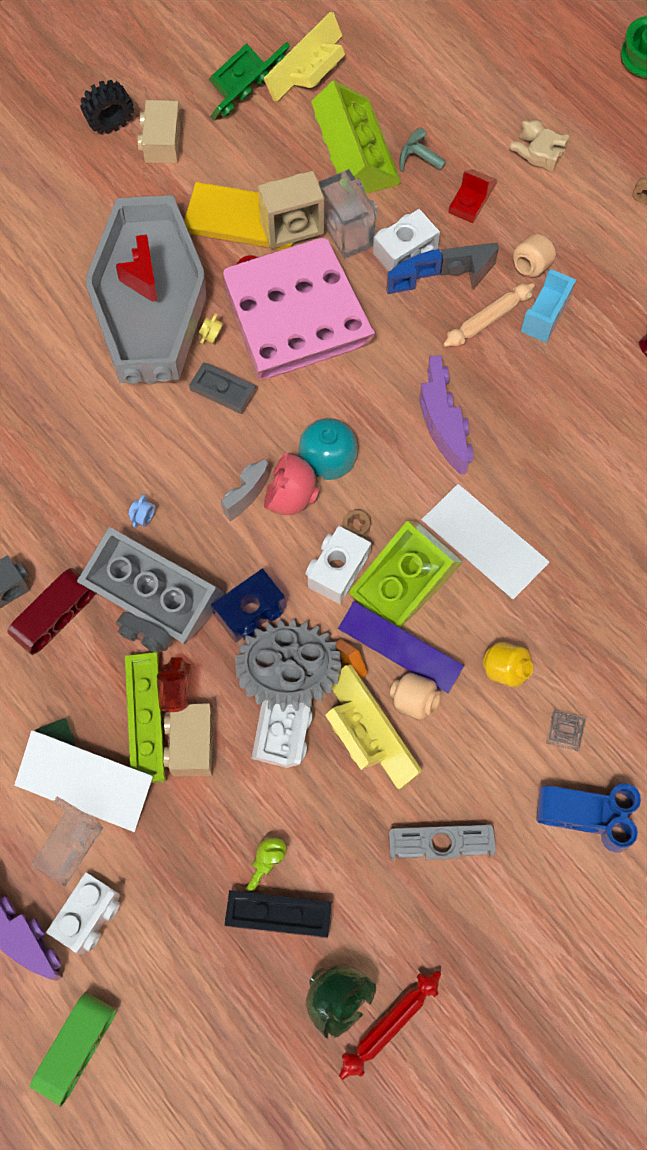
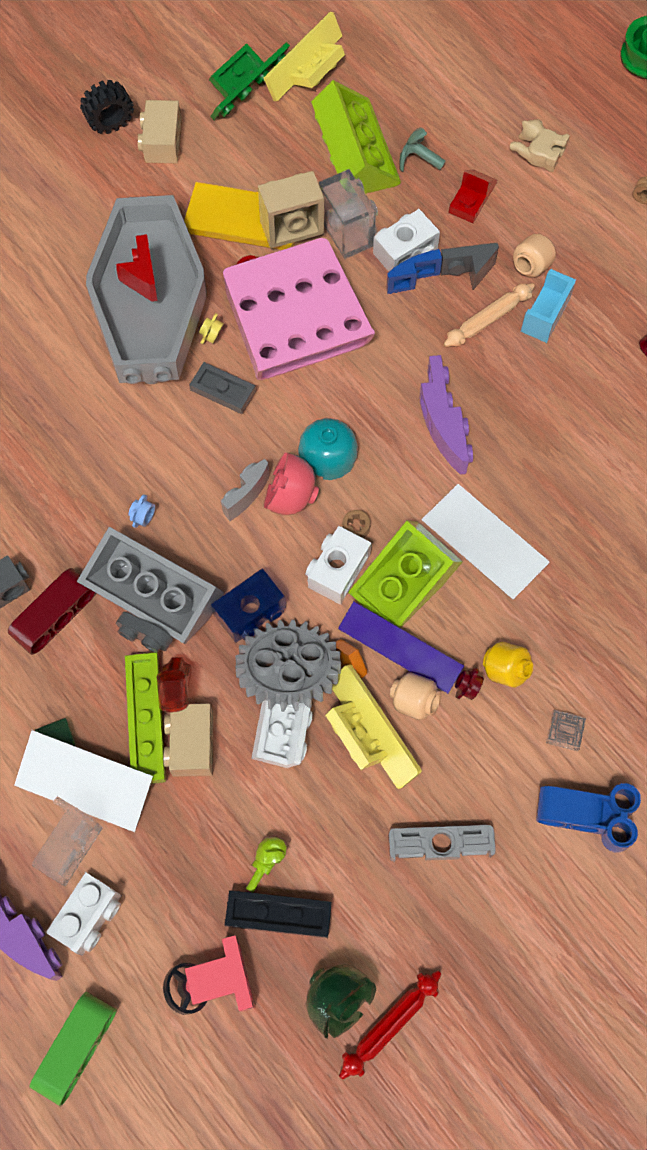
none -> coral piece [163,935,255,1015]
none -> dark red plate [455,667,484,700]

